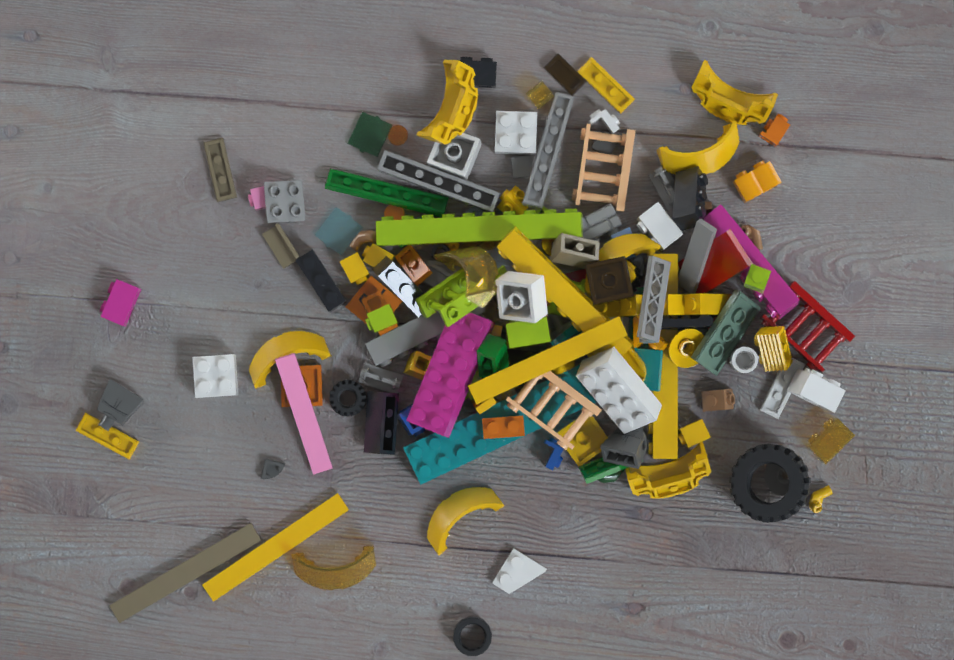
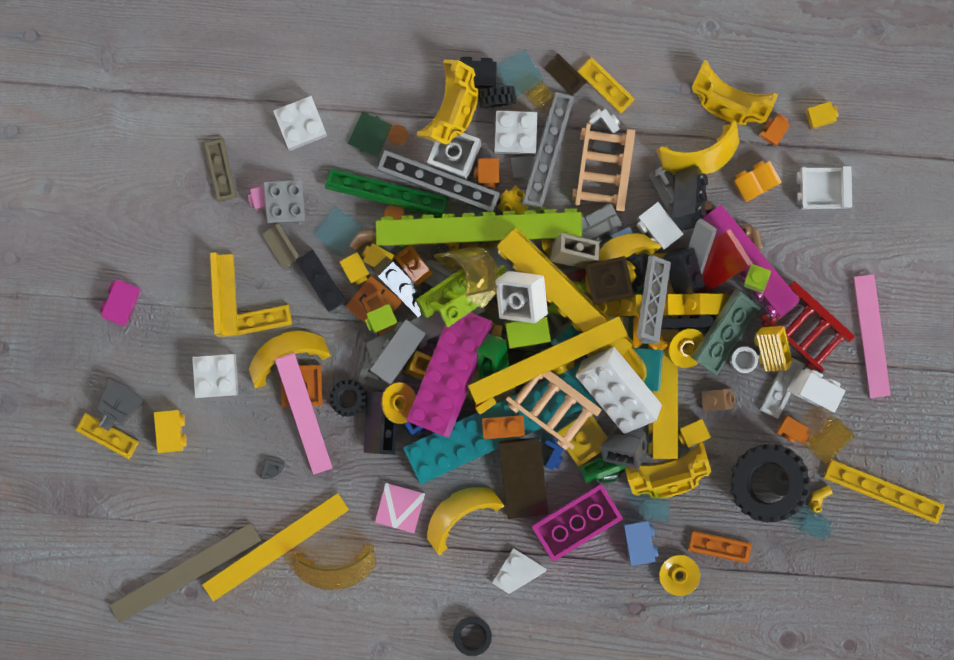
none -> yellow brick [154,410,187,453]
none -> yellow fence [210,252,238,337]
none -> yellow tile [237,304,293,335]
none -> white brick [273,96,327,151]
none -> light grey brick [370,320,426,384]
none -> bright pink tile [375,483,425,533]
none -> yellow dish [382,382,416,424]
none -> orange brick [474,158,499,188]
none -> black tyre [478,86,516,108]
none -> clear light blue piece [497,50,544,97]
none -> dark brown tile [499,437,548,519]
none -> dark pink brick [531,483,623,562]
none -> medium blue brick [623,520,658,566]
none -> clear light blue brick [639,499,670,522]
none -> yellow dish [659,555,700,596]
none -> black brick [663,248,705,294]
none -> orange tile [687,530,752,564]
none -> orange brick [775,416,809,444]
none -> white panel [796,166,852,209]
none -> clear light blue brick [799,512,833,541]
none -> yellow brick [805,102,839,130]
none -> yellow tile [823,459,945,524]
none -> bright pink tile [853,274,891,398]

